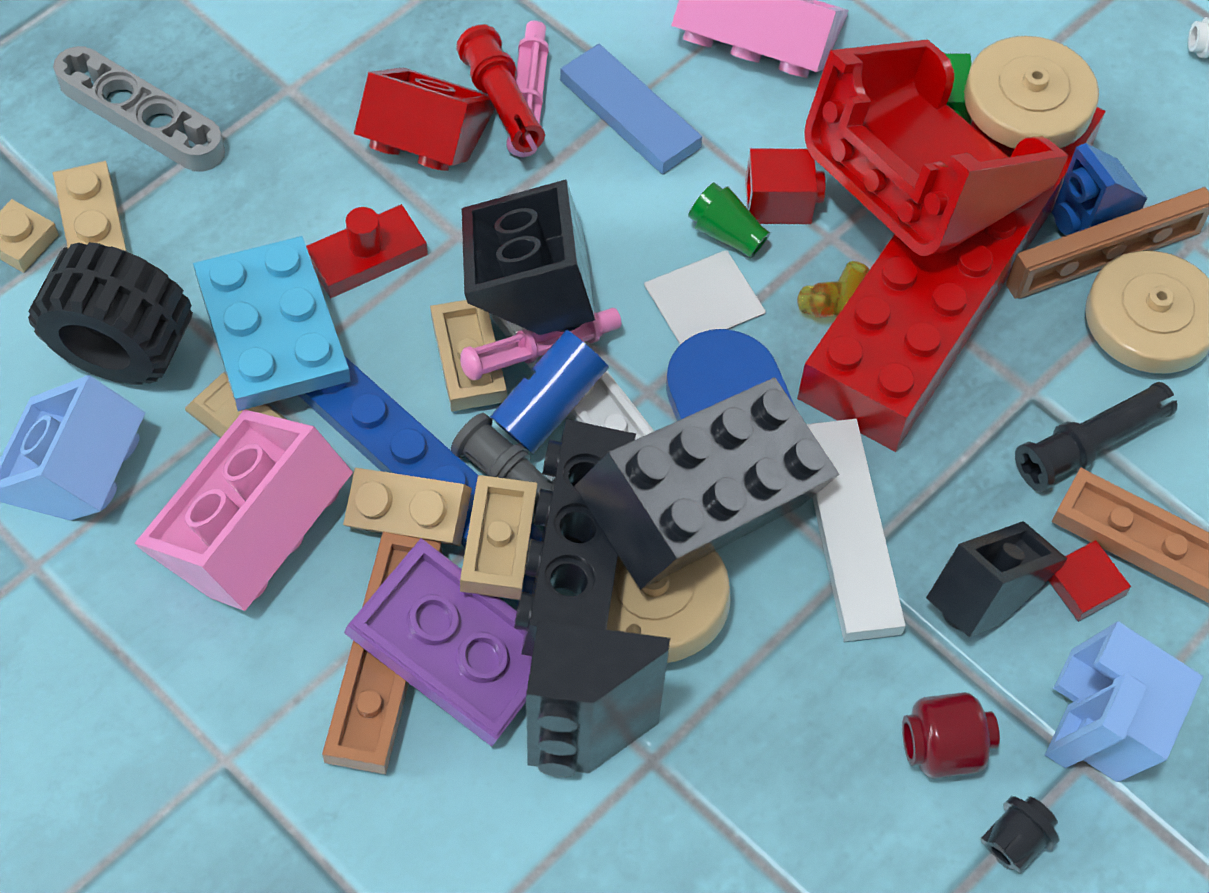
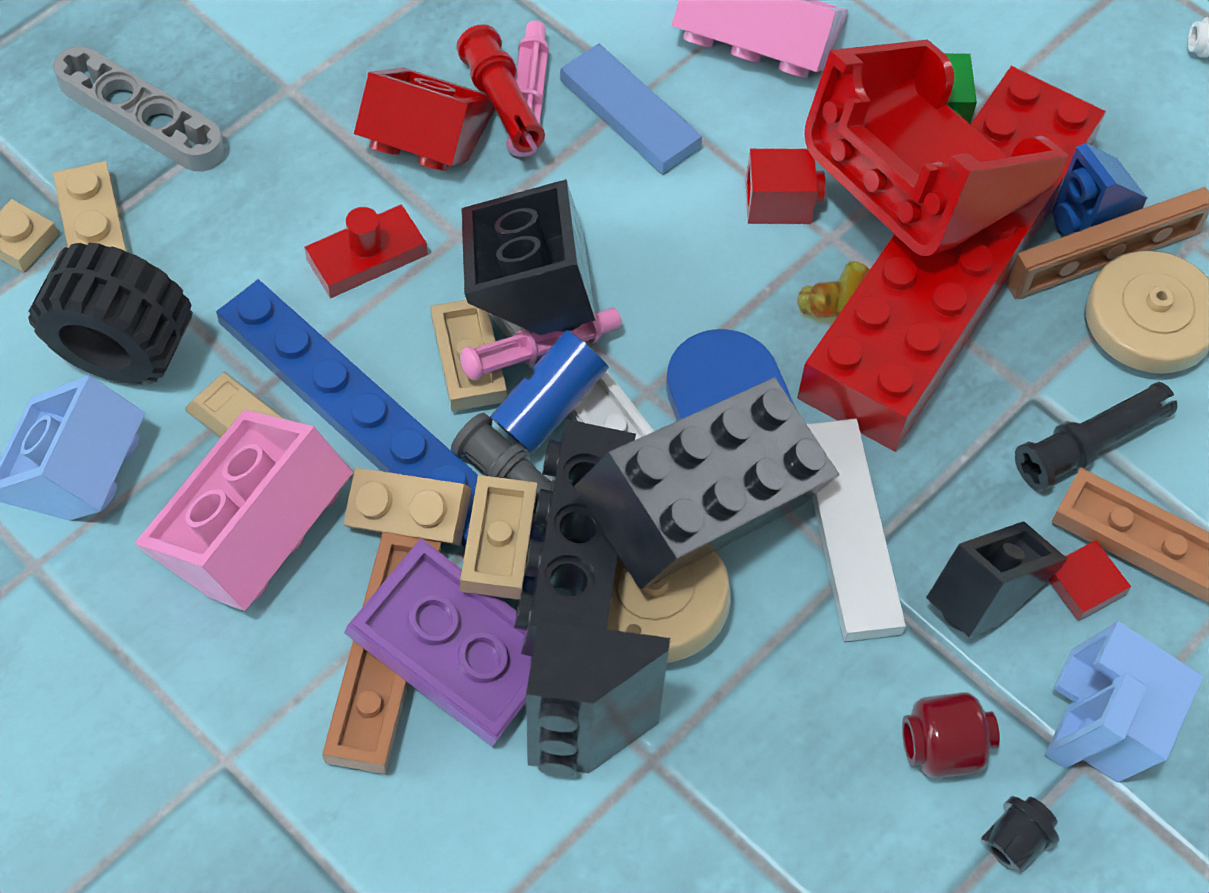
medium azure plate [193,236,350,411] -> none
white sticker [644,250,766,344] -> none
green cone [688,182,770,258] -> none
tan wheel [964,36,1099,148] -> none

